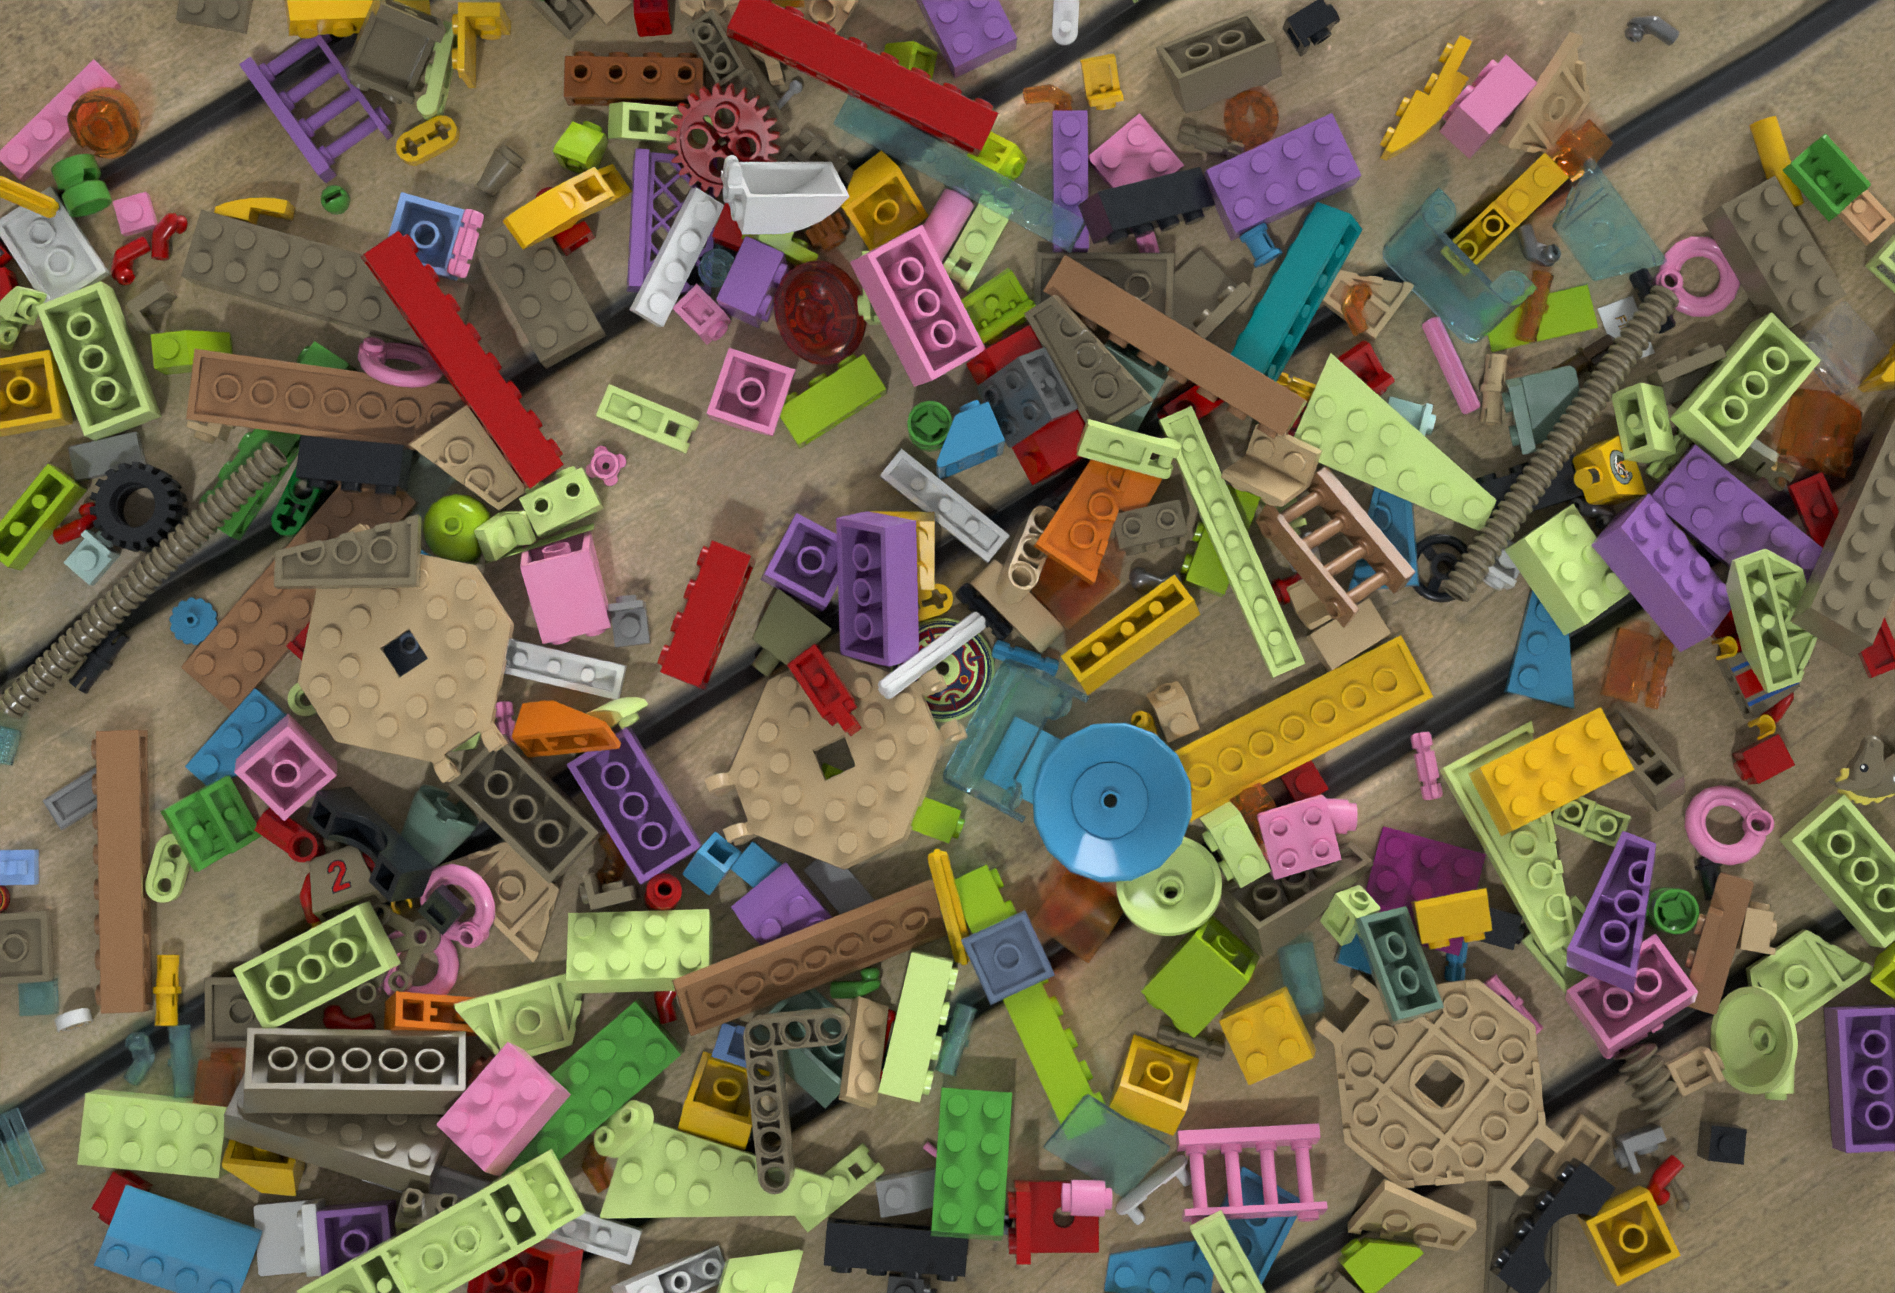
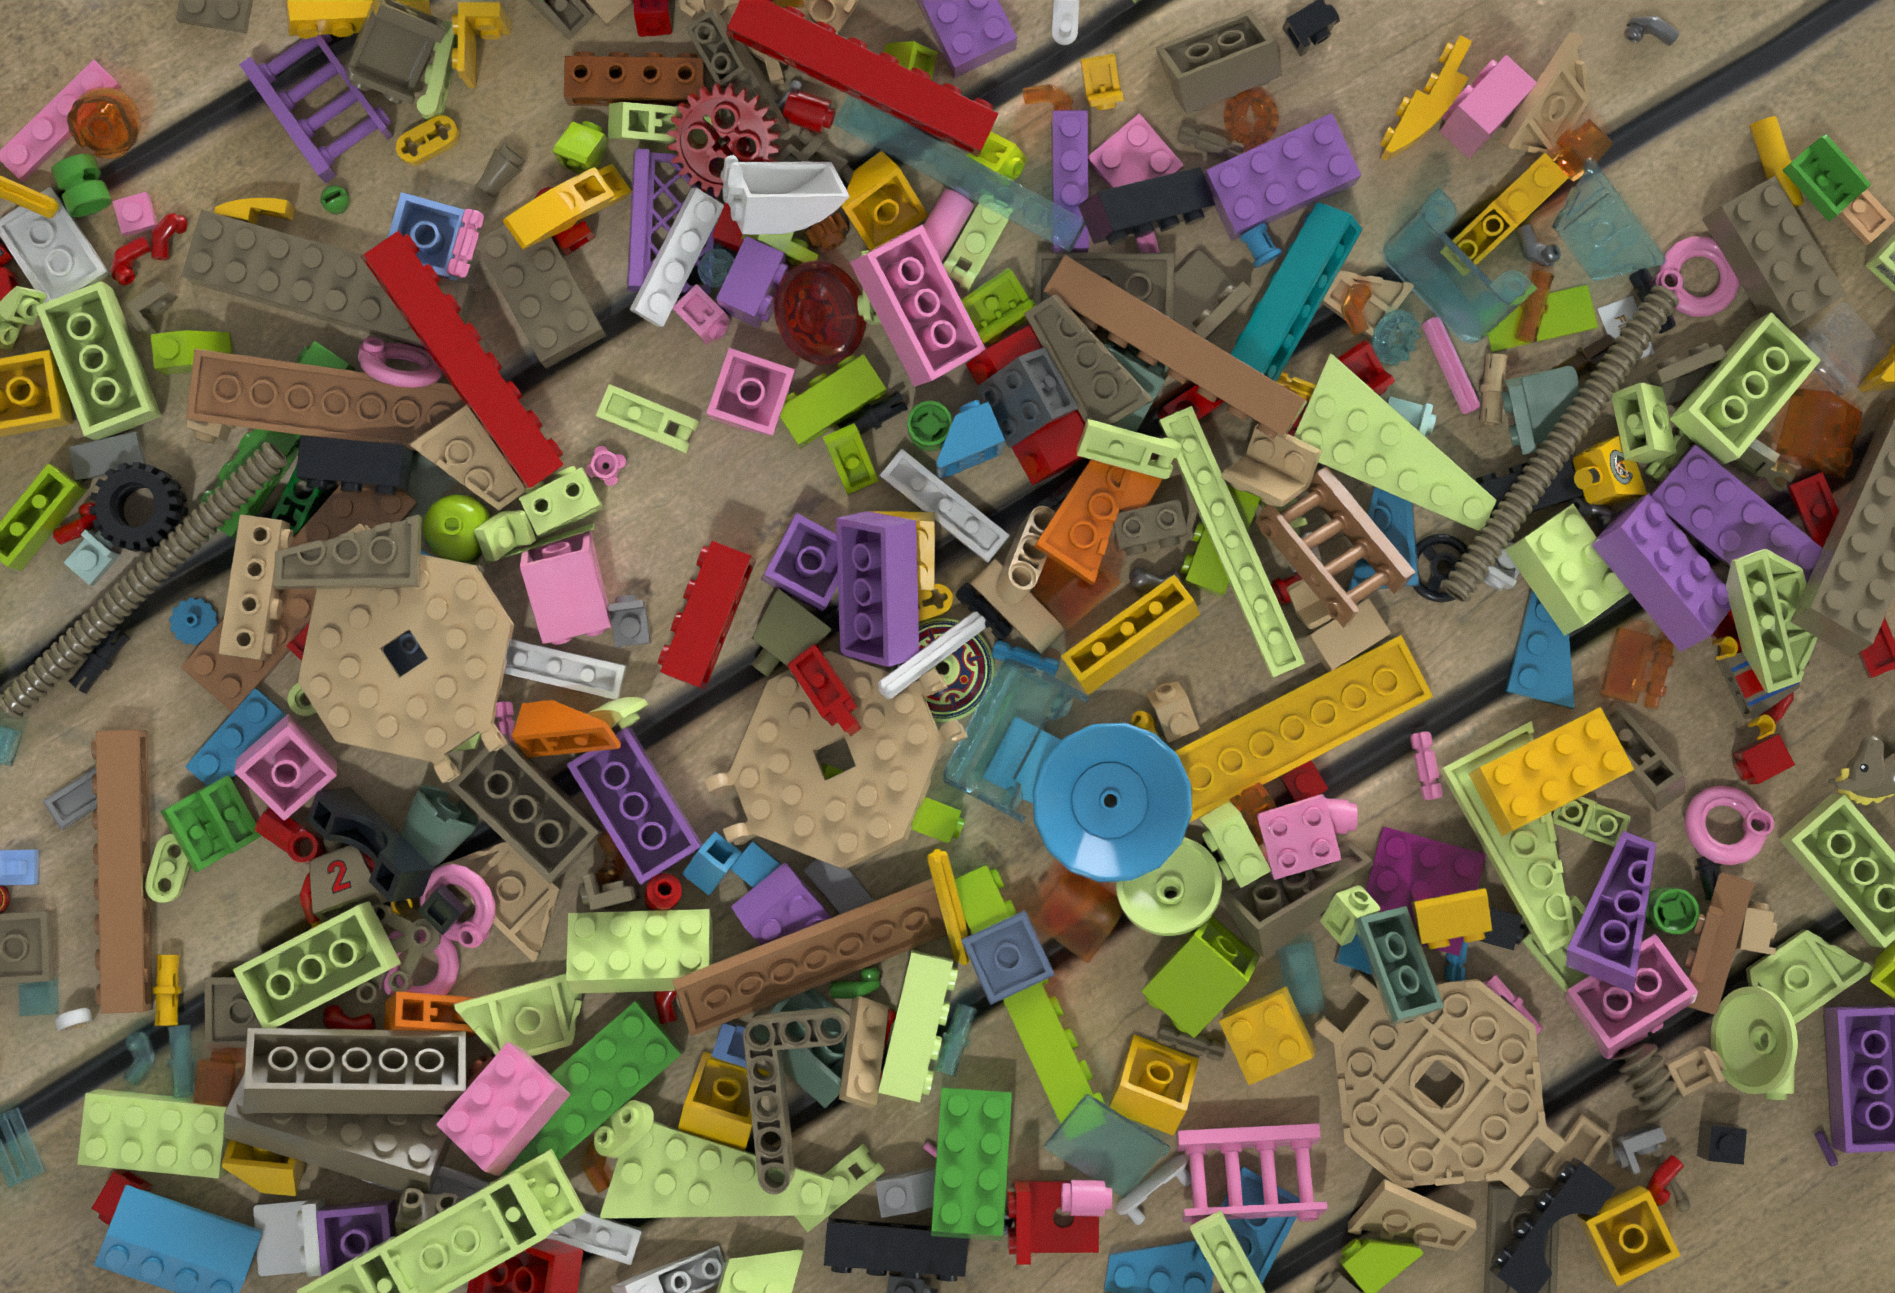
none -> tan brick [218,514,293,661]
none -> red brick [783,90,836,134]
none -> lime slope [823,423,879,495]
none -> black pin [837,390,908,435]
none -> clear light blue gear [1372,310,1422,366]
none -> medium lavender leg [1814,1130,1838,1166]

